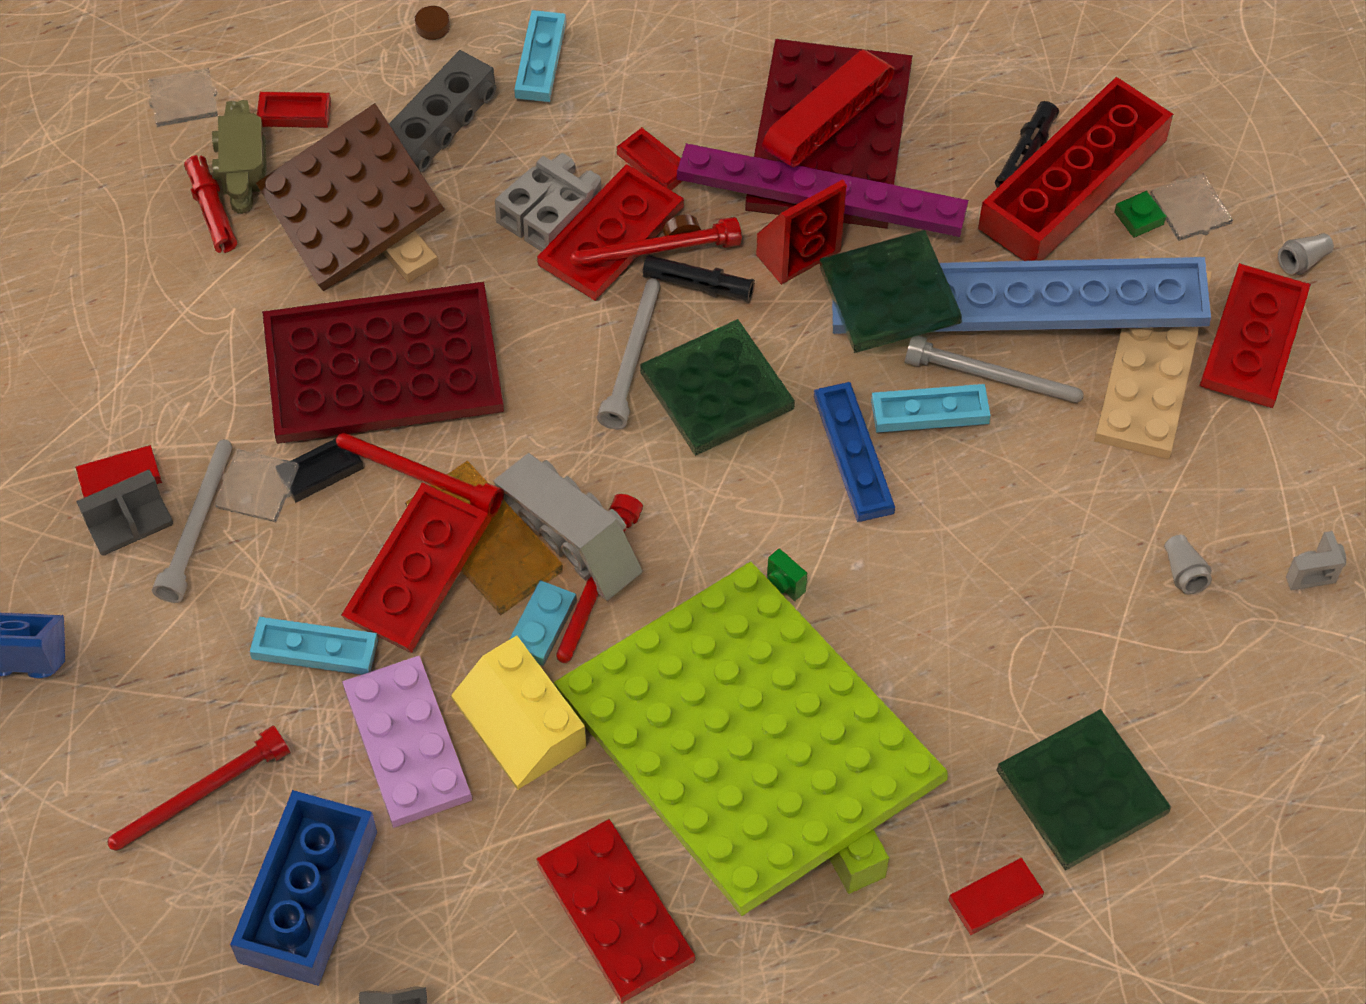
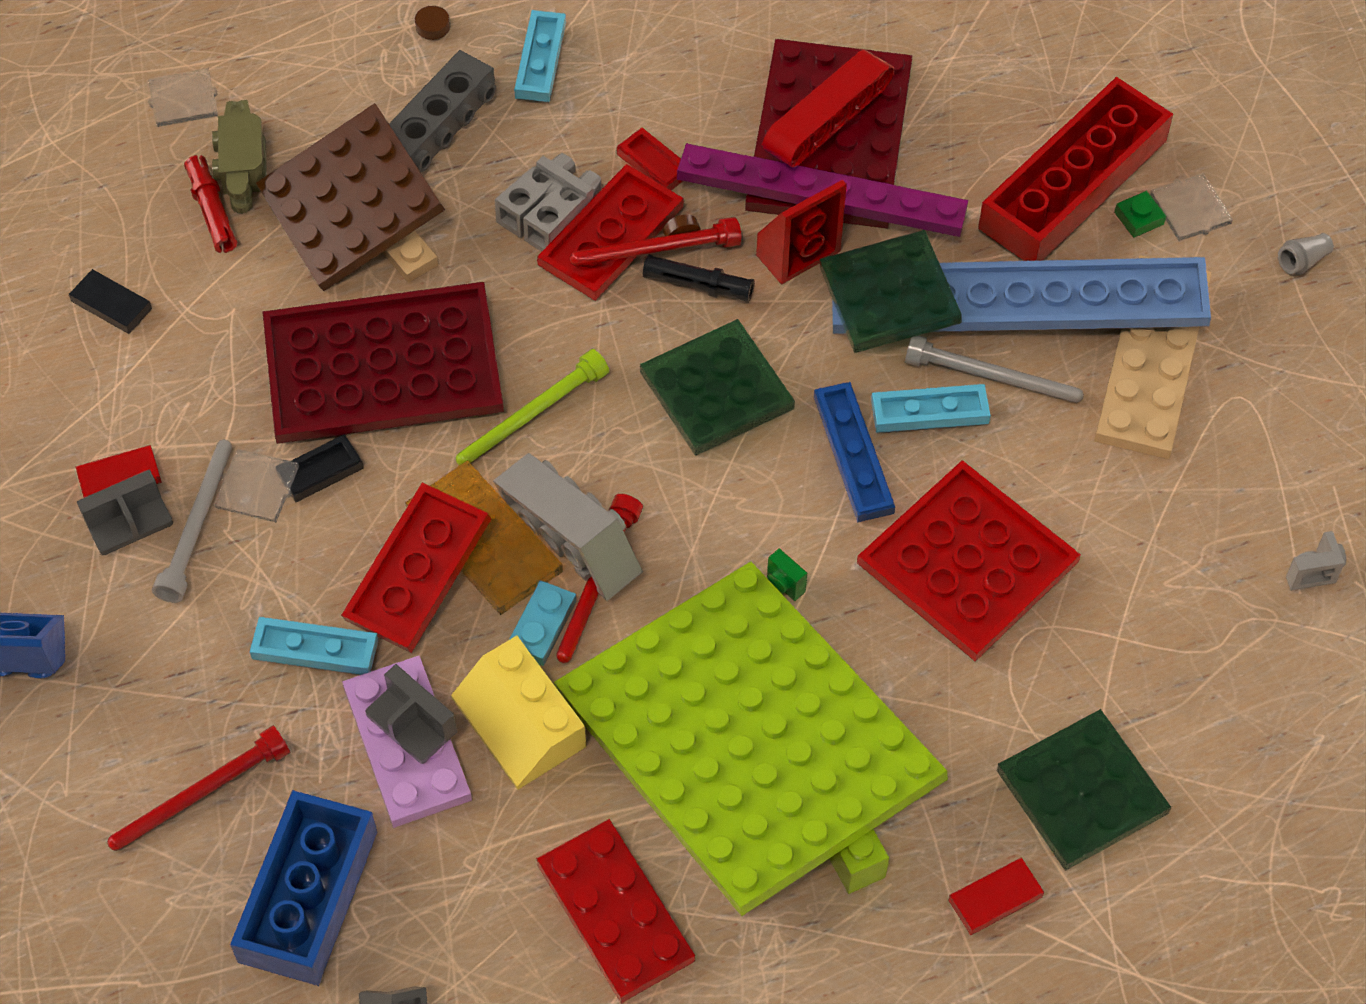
red tile [257,92,331,128] -> none
red piece [336,433,504,518] -> none
light grey piece [597,278,660,430] -> none
black pin [995,101,1059,188] -> none
light grey cone [1164,535,1212,594] -> none
red plate [1199,263,1311,408] -> none
none -> black tile [69,269,152,334]
none -> dark grey panel [365,664,457,764]
none -> lime piece [456,349,610,467]
none -> red plate [857,460,1081,662]

